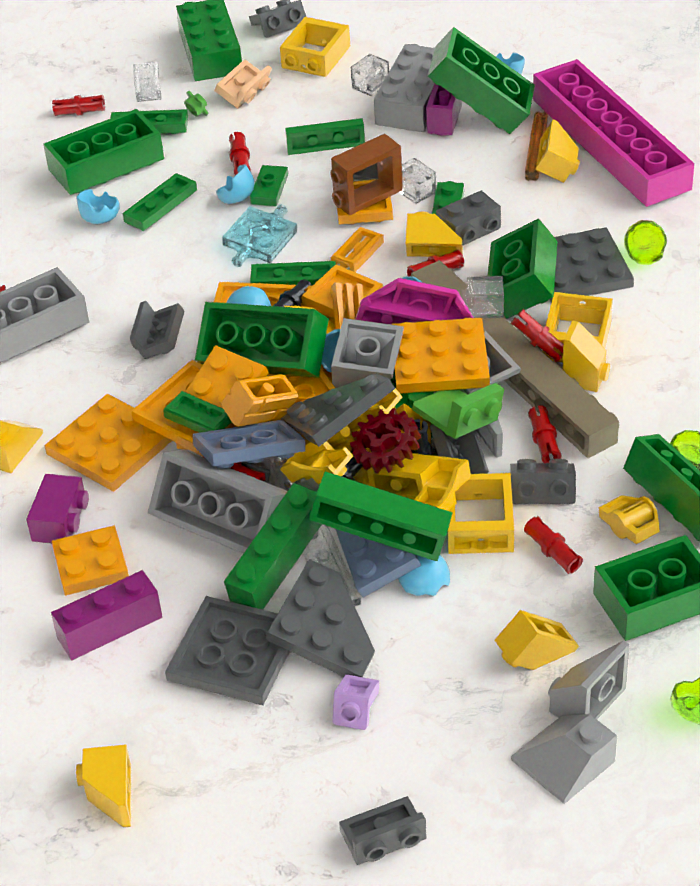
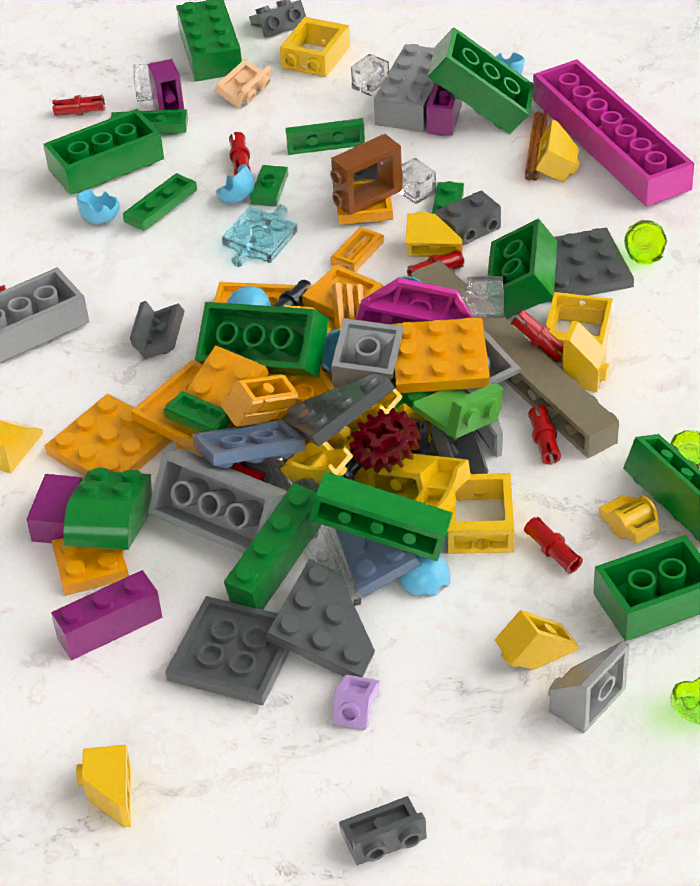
bright green plate [184,91,209,117] -> none
green plate [250,261,336,286] -> none
dark grey bracket [510,459,576,504] -> none
light grey slope [511,714,617,804] -> none
none -> green brick [64,468,152,550]
none -> magenta brick [147,58,184,110]

